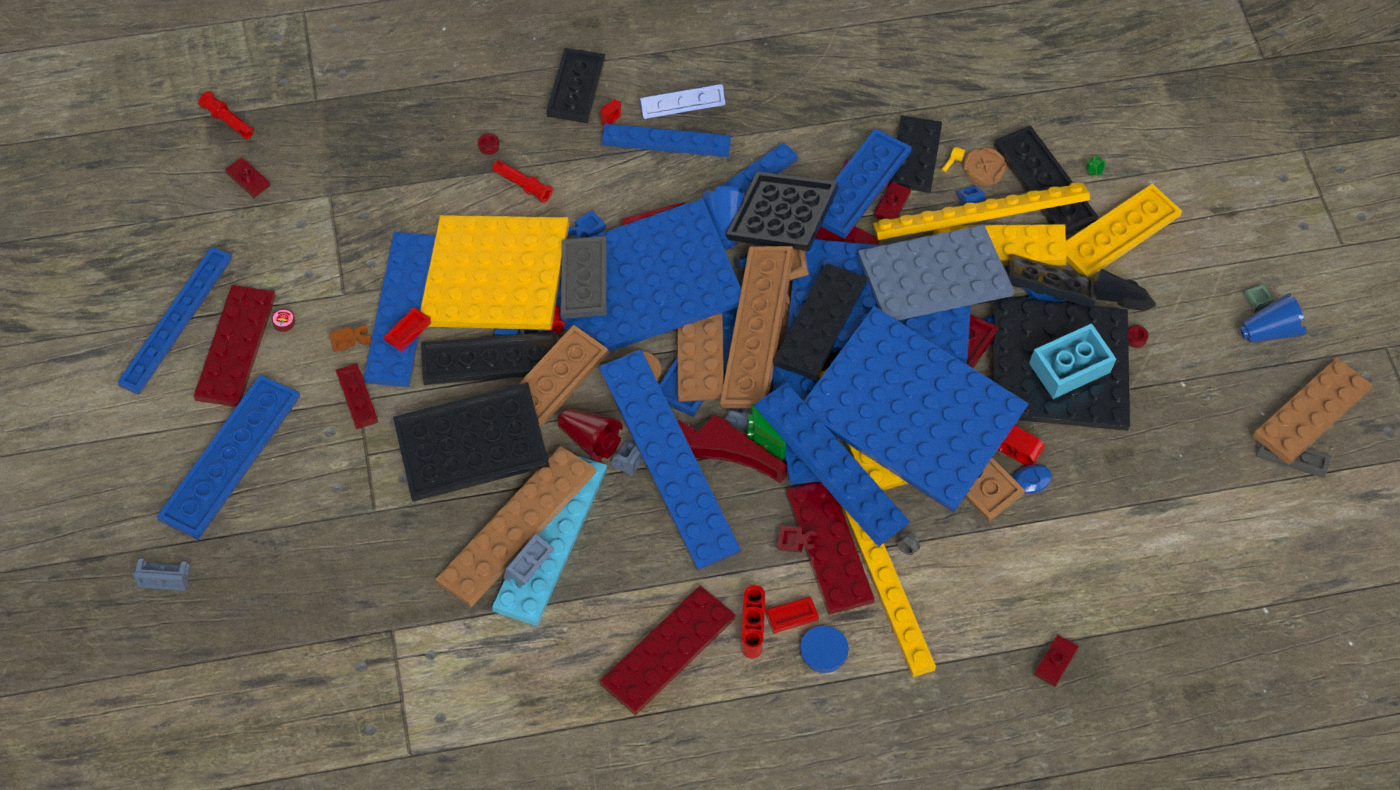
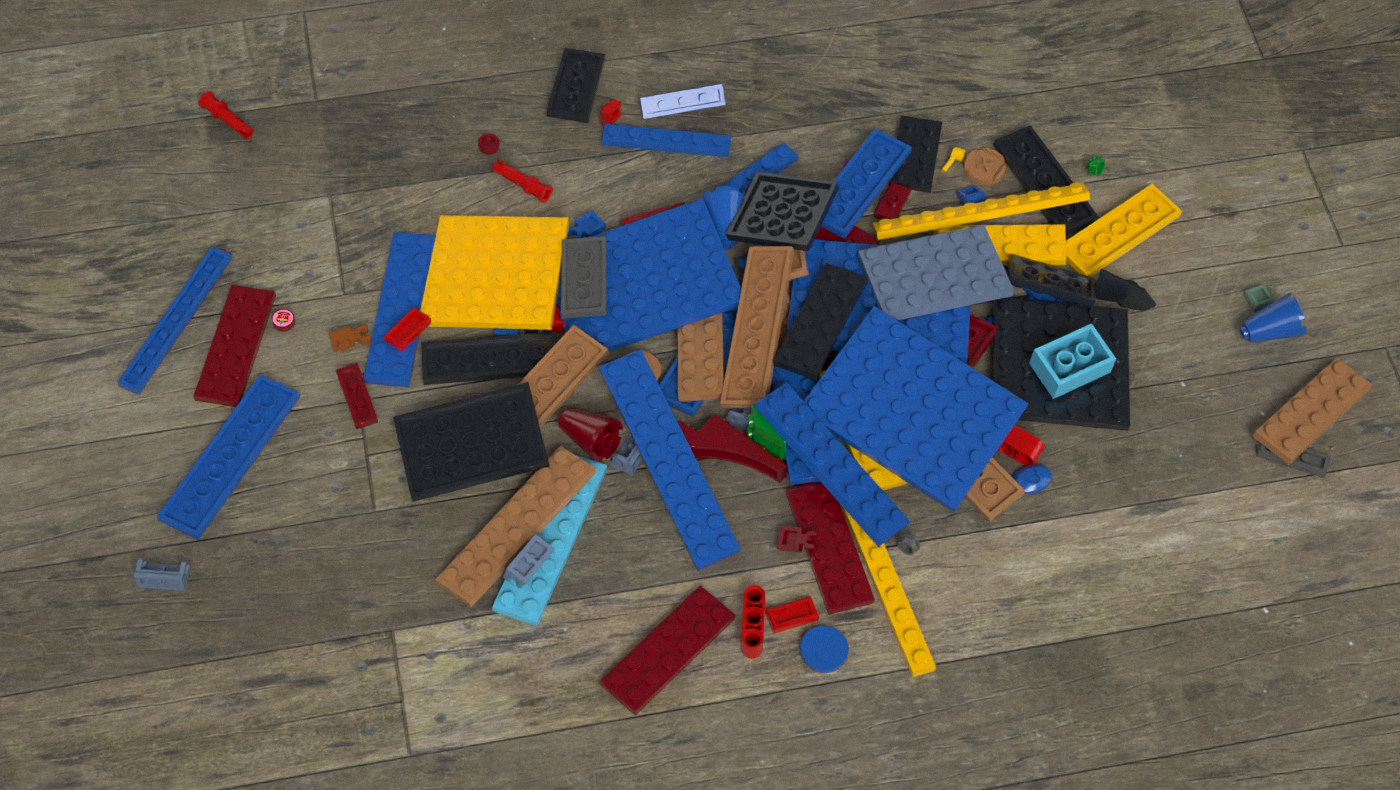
dark red plate [225,157,270,198] -> none
dark red plate [1034,634,1079,687] -> none
dark red tile [1128,325,1149,348] -> none

